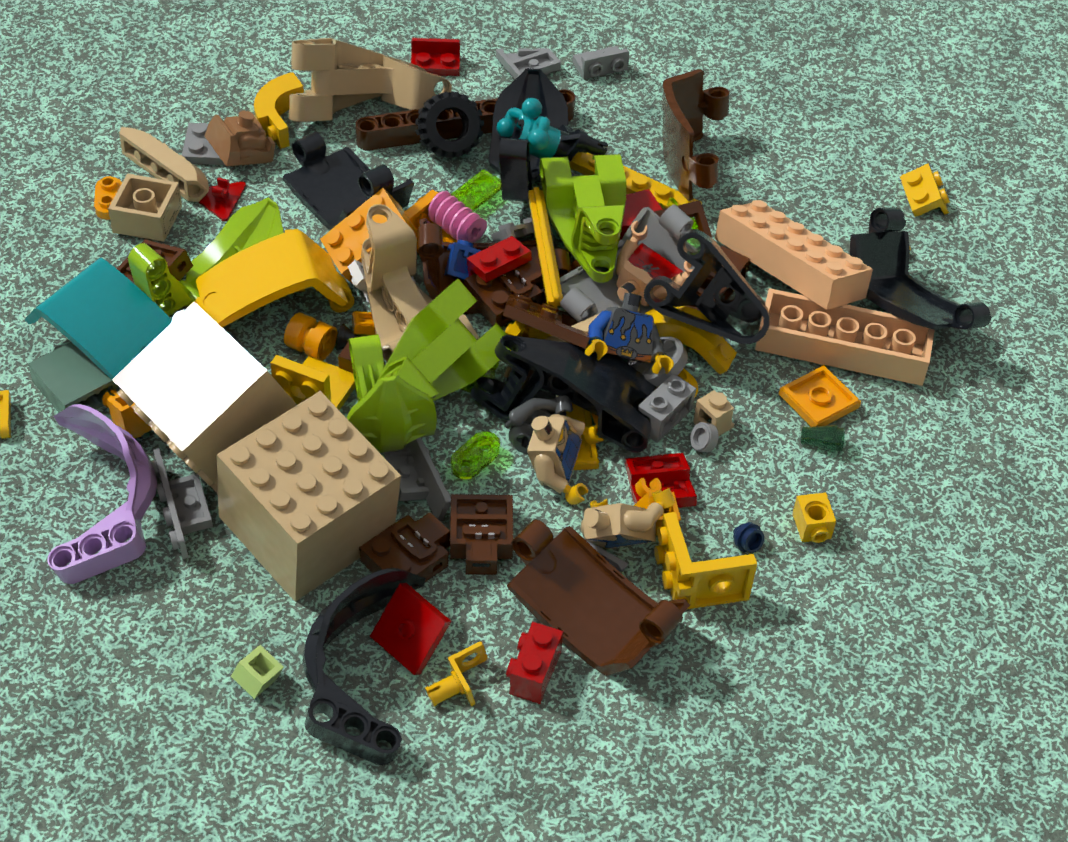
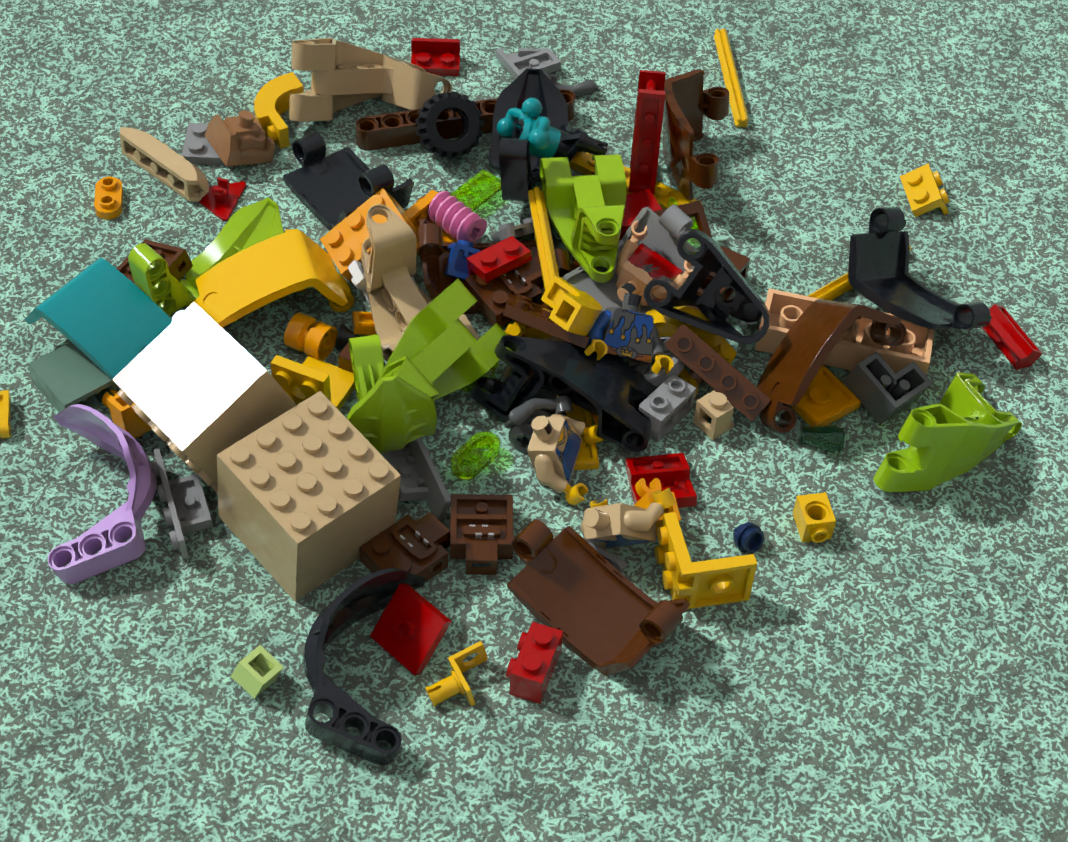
tan brick [108,173,182,242] -> none
light grey bracket [572,46,629,79] -> none
light grey tile [690,422,719,453] -> none
light nougat brick [715,200,873,310] -> none
none -> yellow arch [540,275,603,336]
none -> dark grey piece [545,73,599,97]
none -> red fence [628,70,666,194]
none -> reddish brown bracket [665,325,770,421]
none -> yellow axle [714,28,749,128]
none -> reddish brown panel [757,299,907,433]
none -> dark grey brick [843,352,933,425]
none -> lime piece [873,372,1022,492]
none -> red piece [982,304,1043,370]

